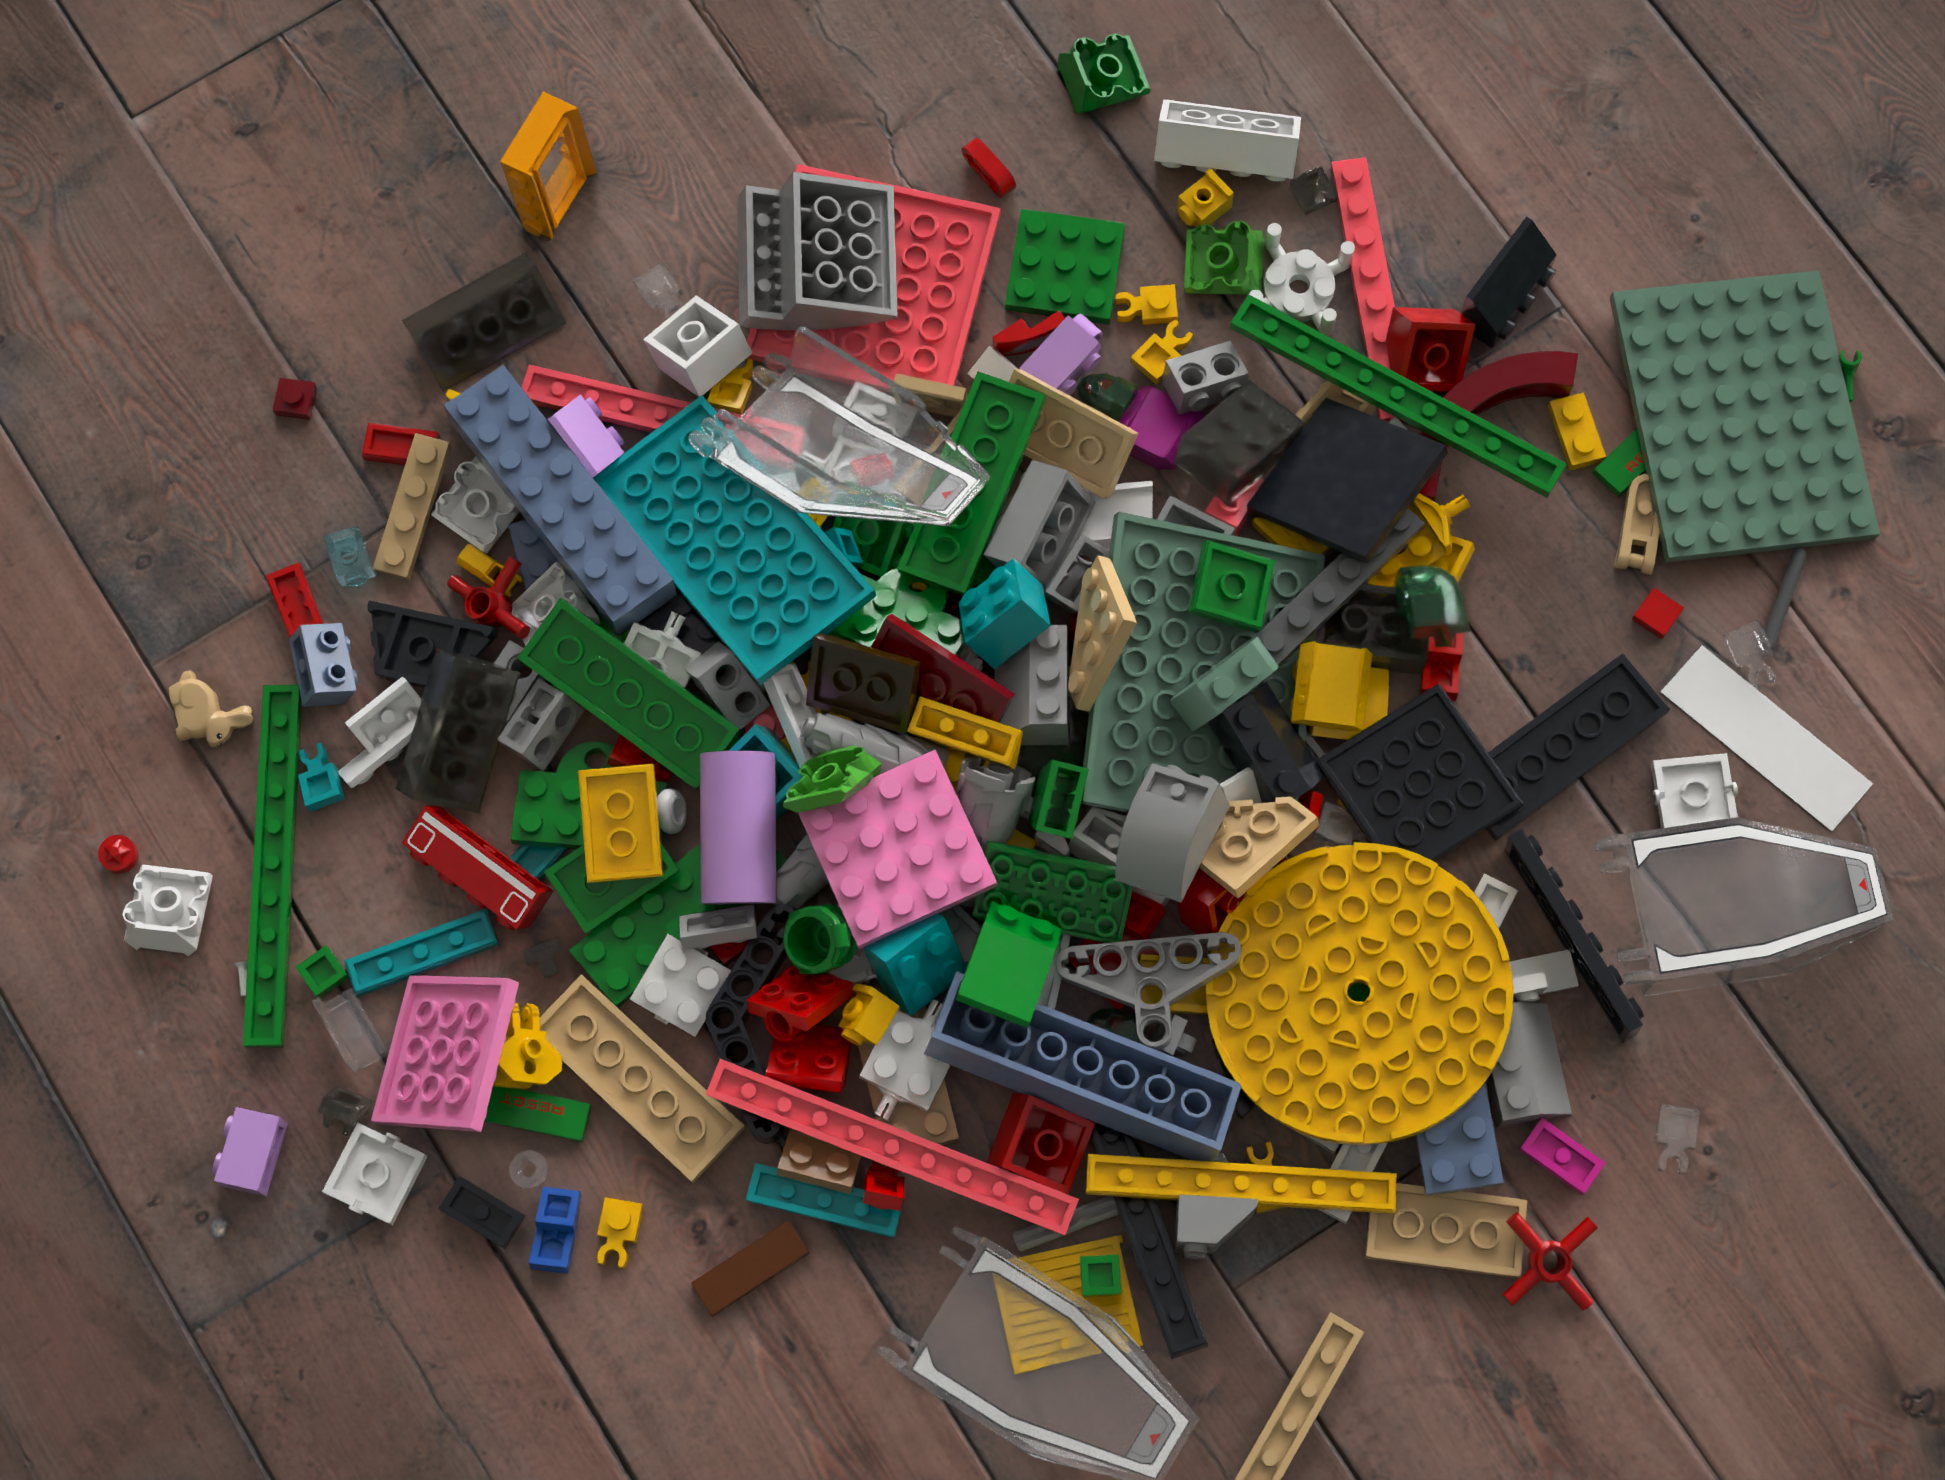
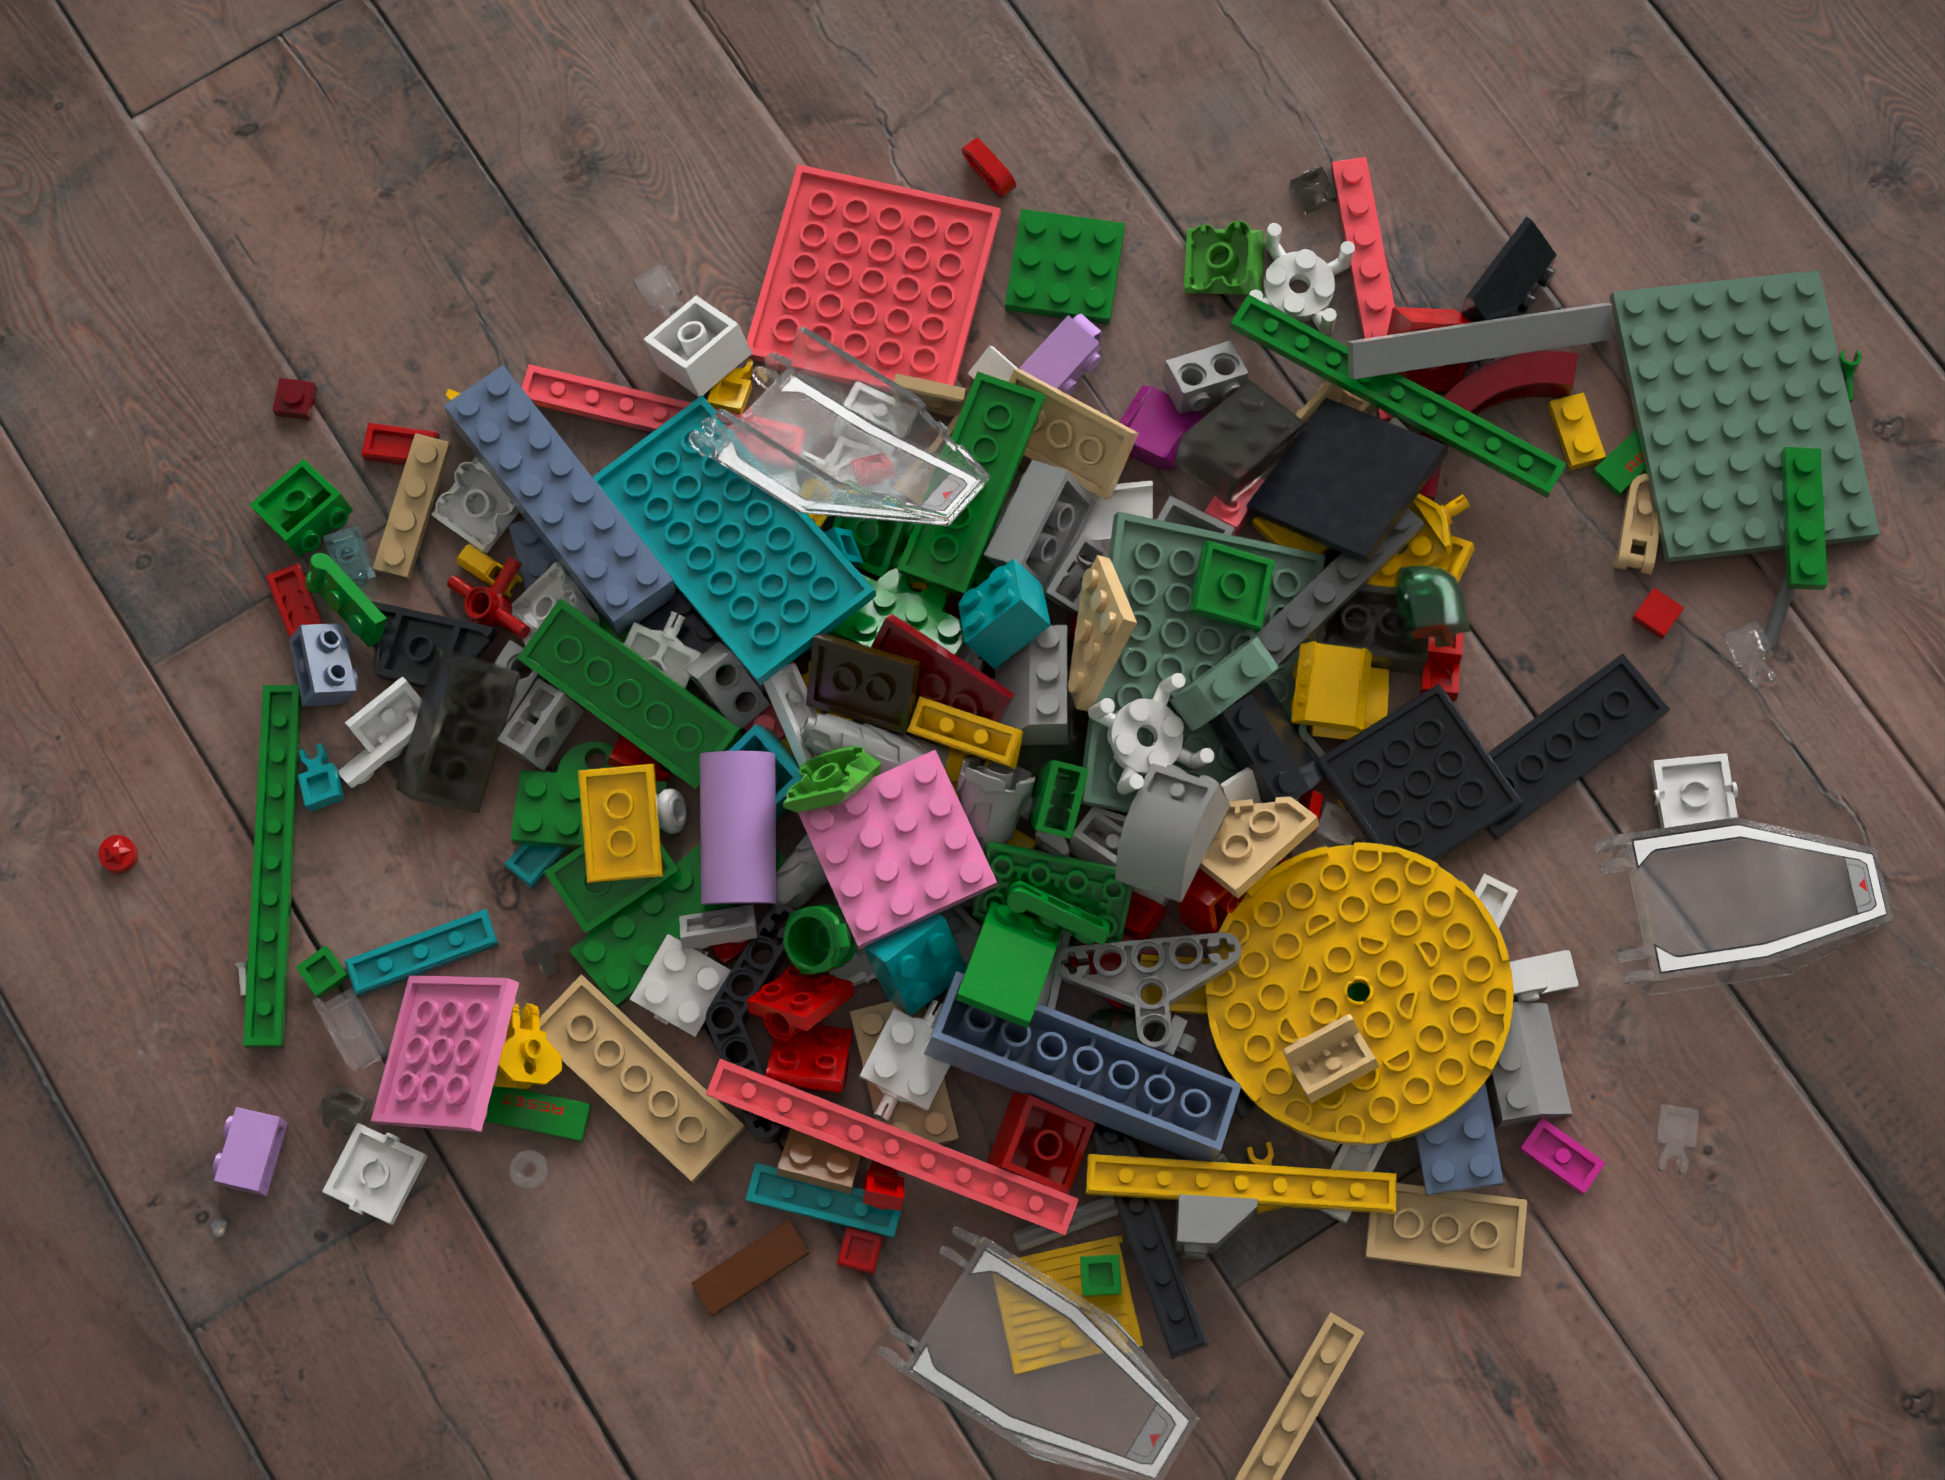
white slope [122,865,213,956] -> none
tan animal [169,670,253,747] -> none
clear smoke slope [401,253,566,391] -> none
red brick [401,806,554,930] -> none
black plate [438,1176,526,1249] -> none
light orange window [500,91,597,239] -> none
blue slope [529,1187,581,1274] -> none
lavender slope [547,394,624,477] -> none
yellow plate [597,1197,644,1269] -> none
light grey slope [737,172,898,330] -> none
yellow brick [838,983,900,1046] -> none
red slope [992,311,1065,356] -> none
green slope [1057,34,1150,113] -> none
clear green rock [1076,373,1138,422] -> none
yellow plate [1115,284,1178,325] -> none
yellow plate [1130,320,1193,385] -> none
white slope [1154,100,1301,181] -> none
yellow brick [1177,168,1234,228] -> none
red bar [1502,1212,1598,1311] -> none
black plate [1505,829,1644,1043] -> none
white sticker [1661,646,1873,831] -> none
none -> green plate [249,458,353,557]
none -> green plate [305,553,387,647]
none -> red tile [837,1227,884,1275]
none -> green plate [1007,881,1110,945]
none -> white plate [1088,673,1214,795]
none -> tan bracket [1283,1014,1379,1103]
none -> light grey tile [1347,303,1613,379]
none -> green plate [1781,447,1828,590]

